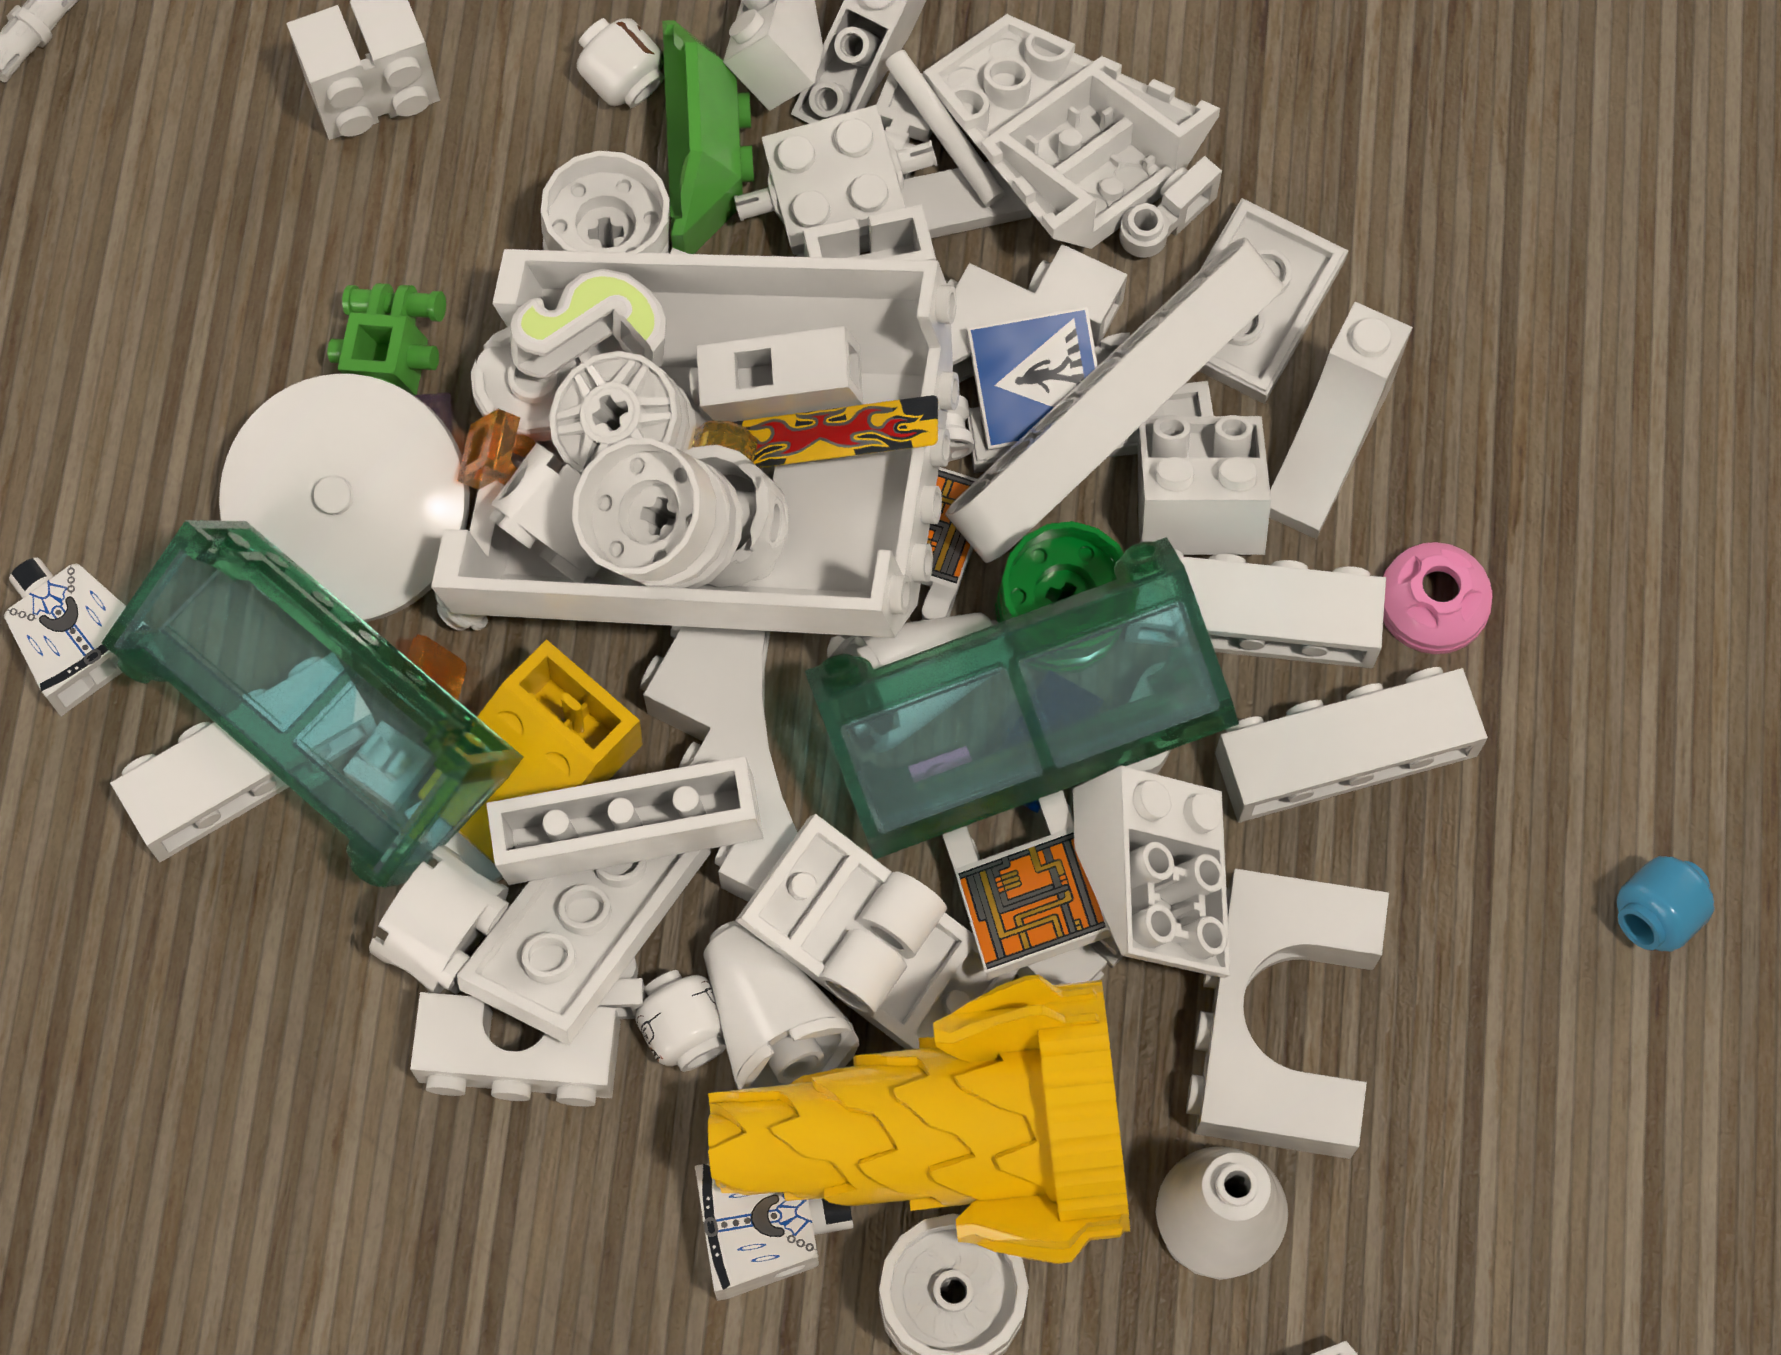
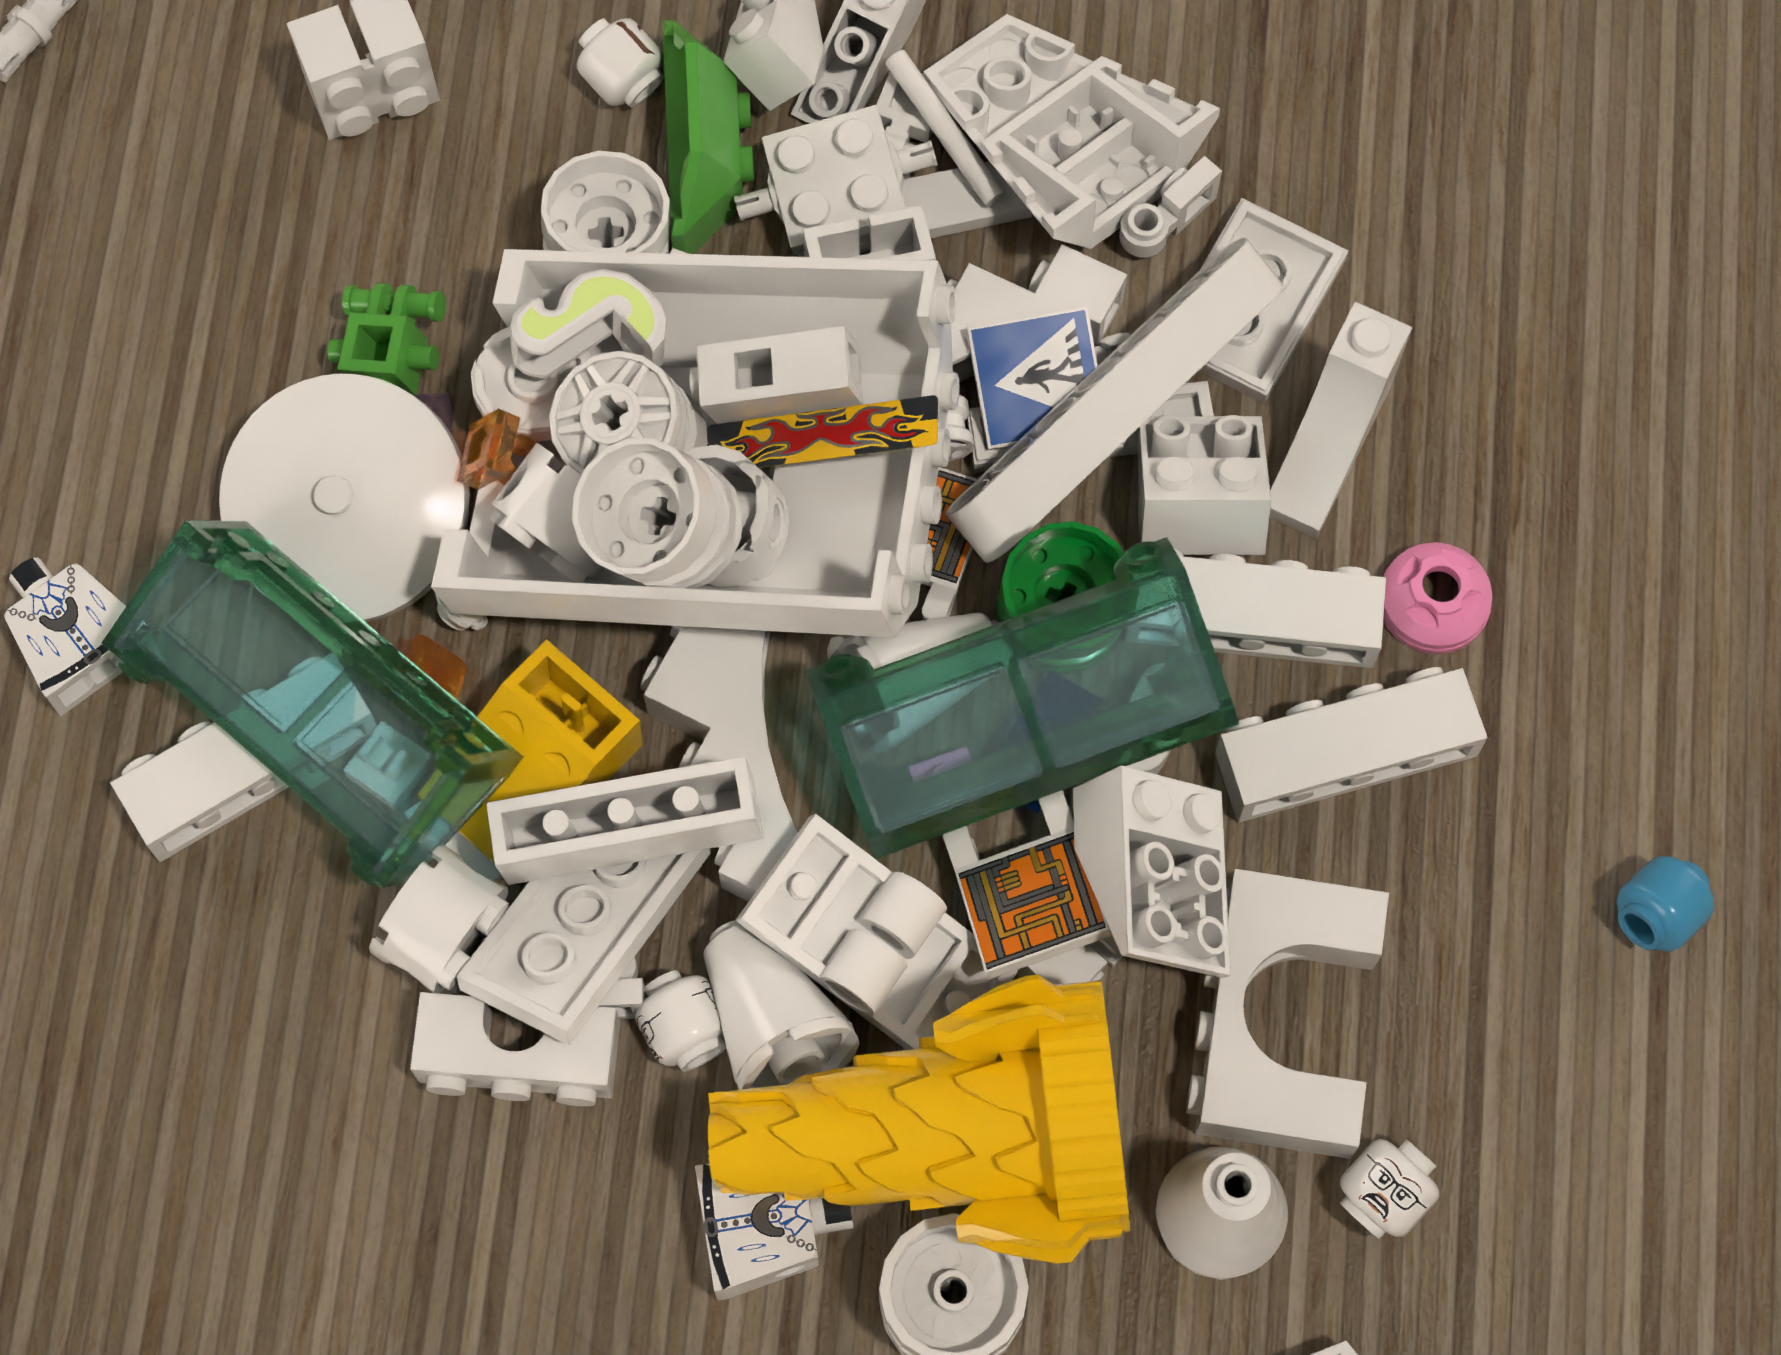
clear yellow tile [692,420,758,462] -> none
none -> white head [1340,1139,1439,1239]

